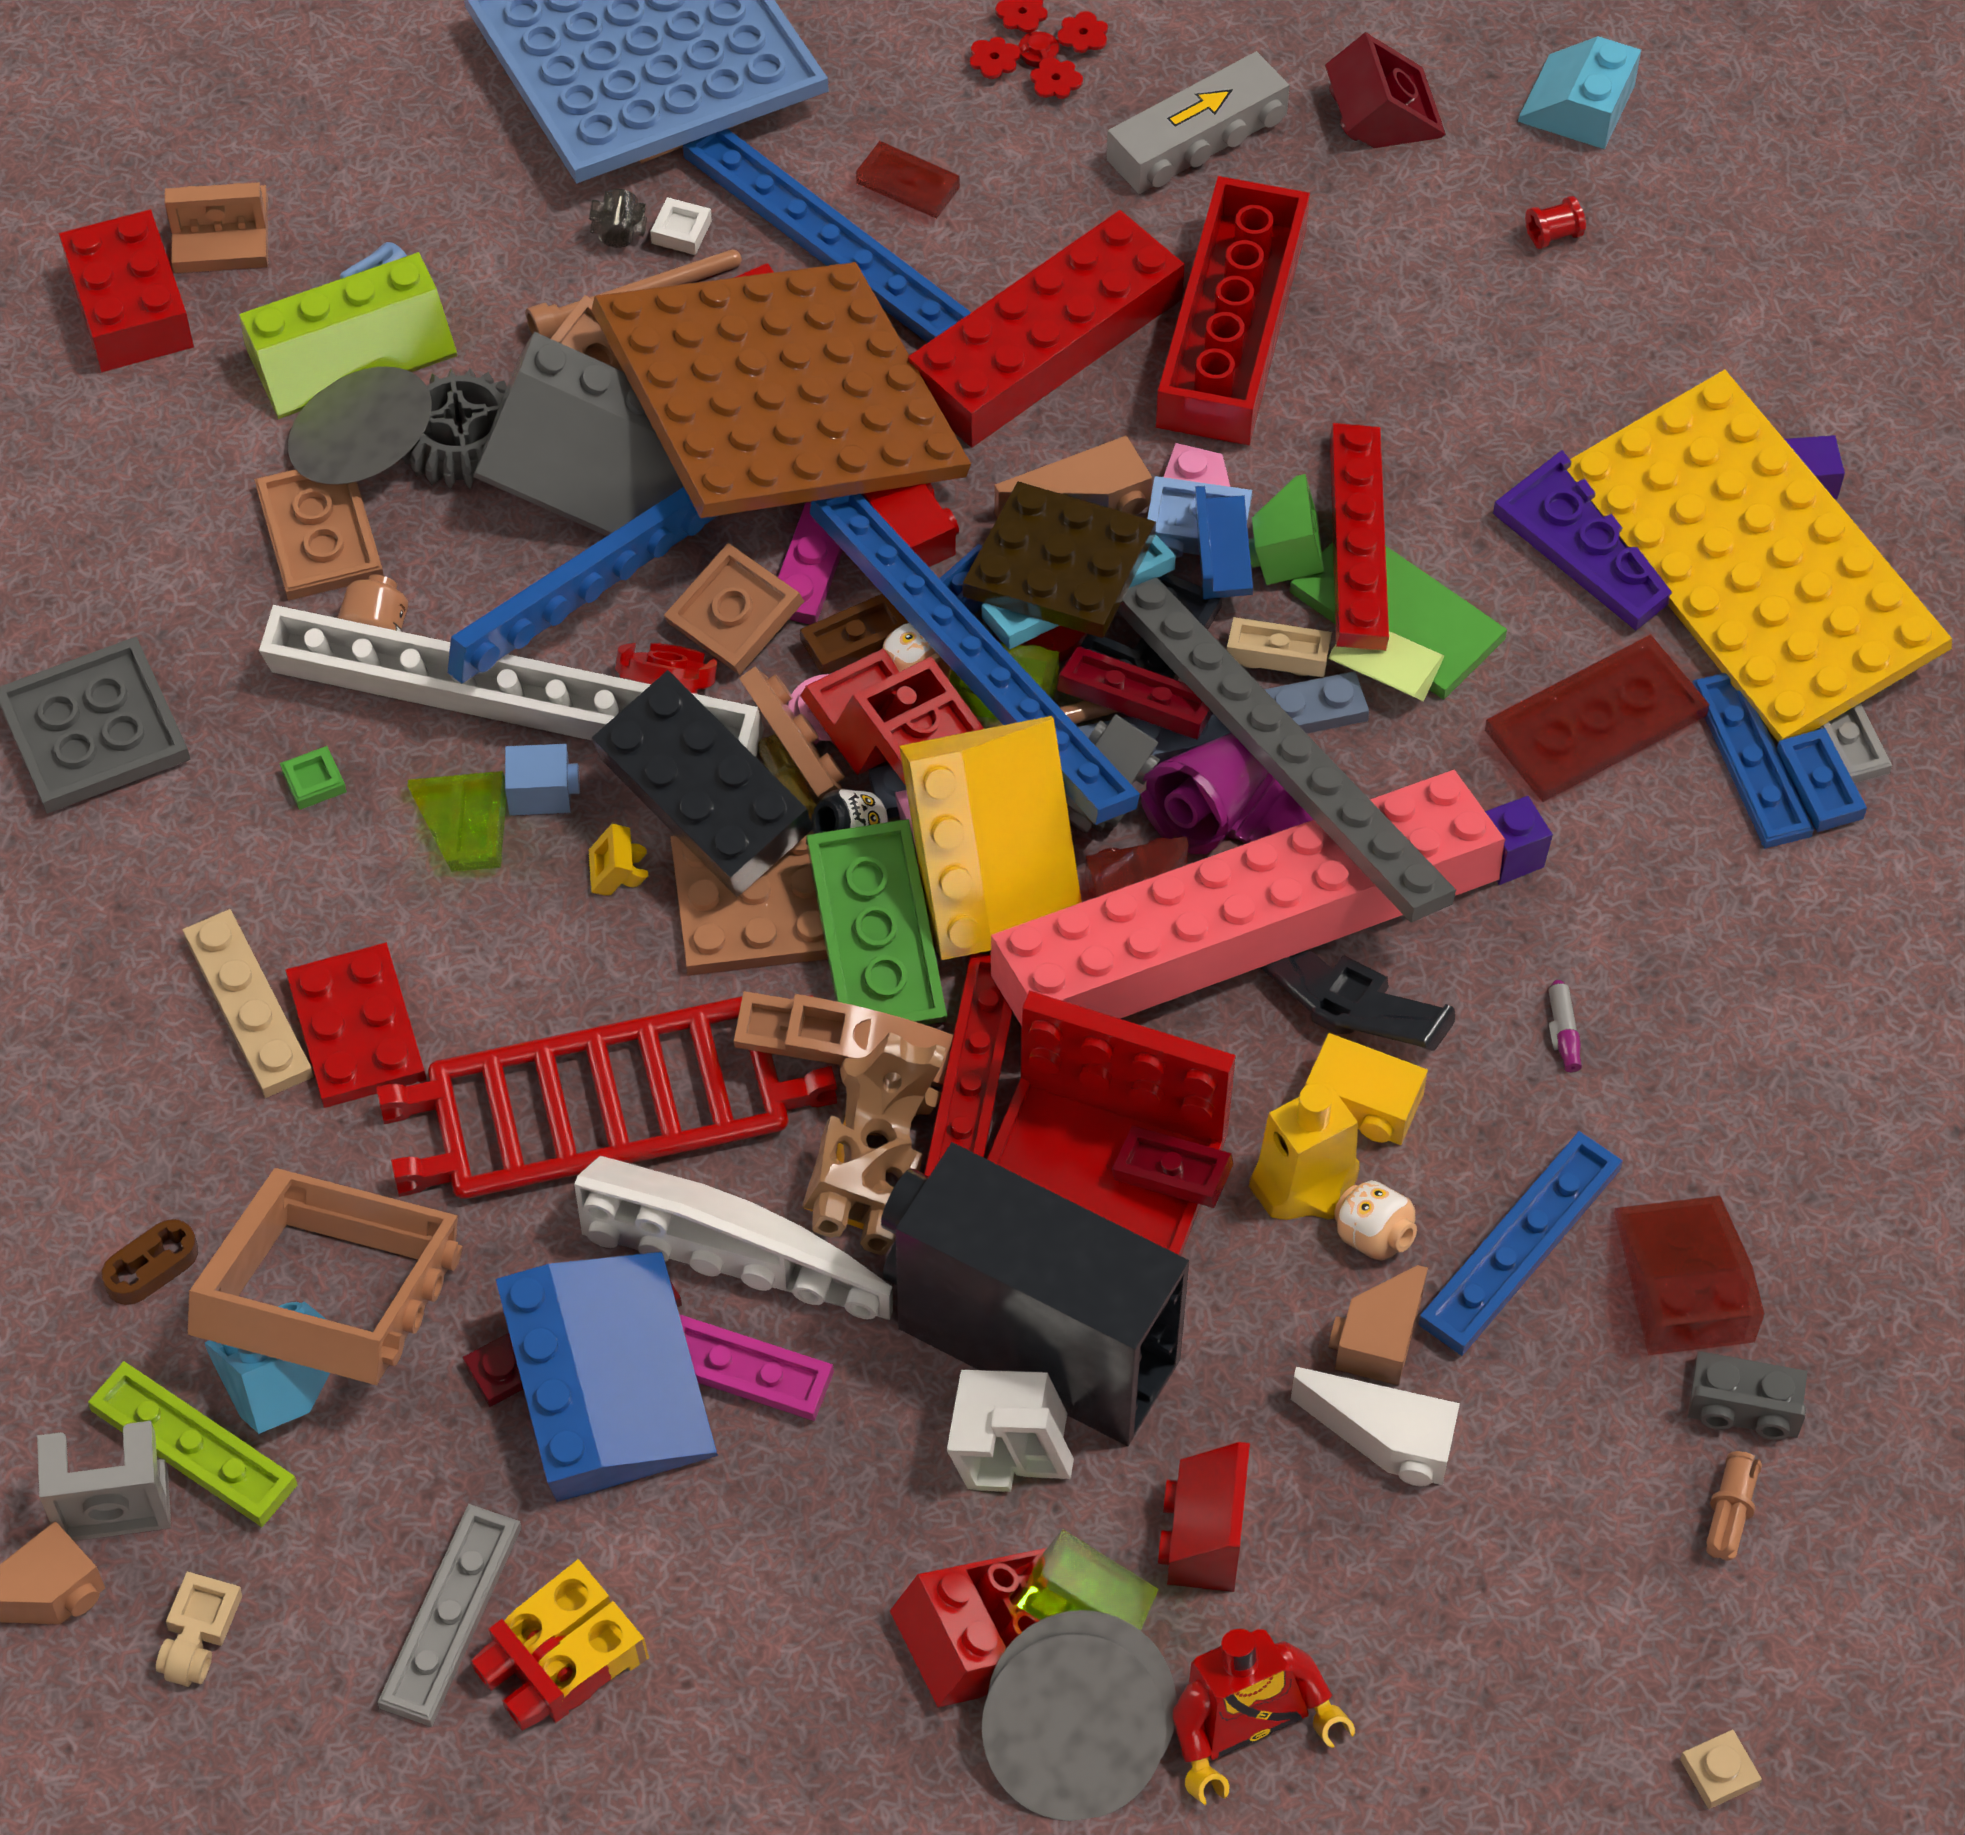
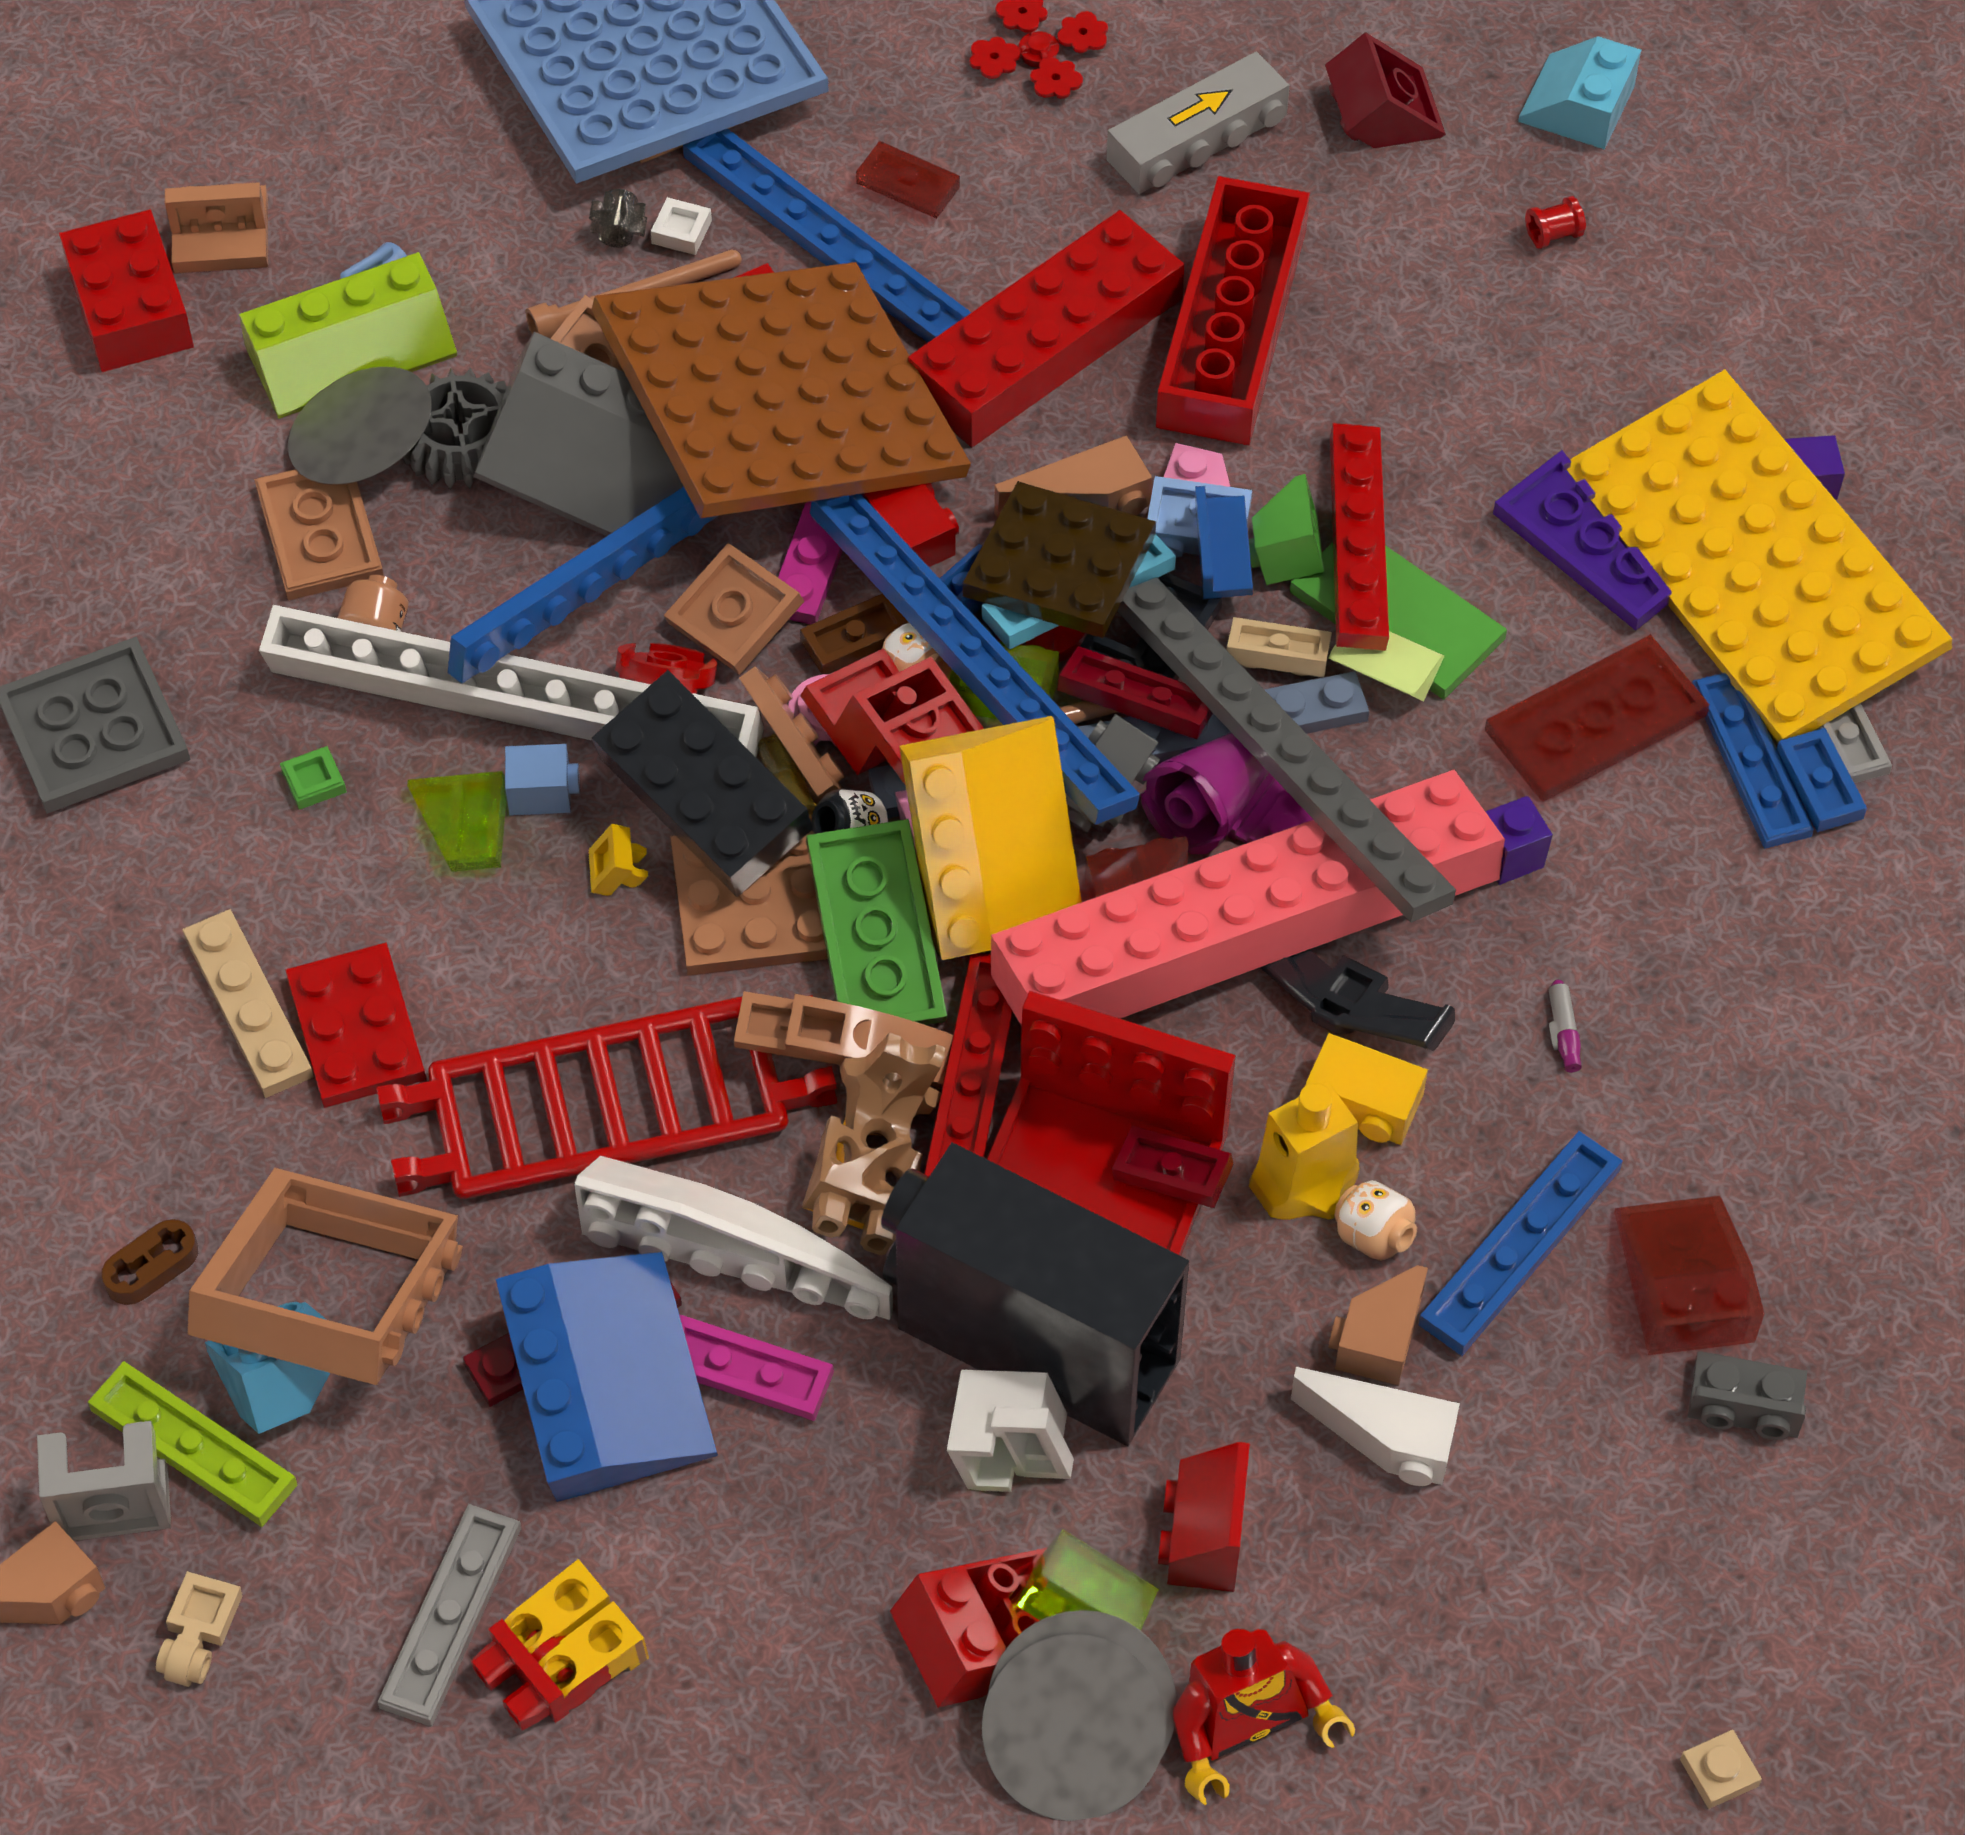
nougat axle [1706,1451,1762,1561] -> none

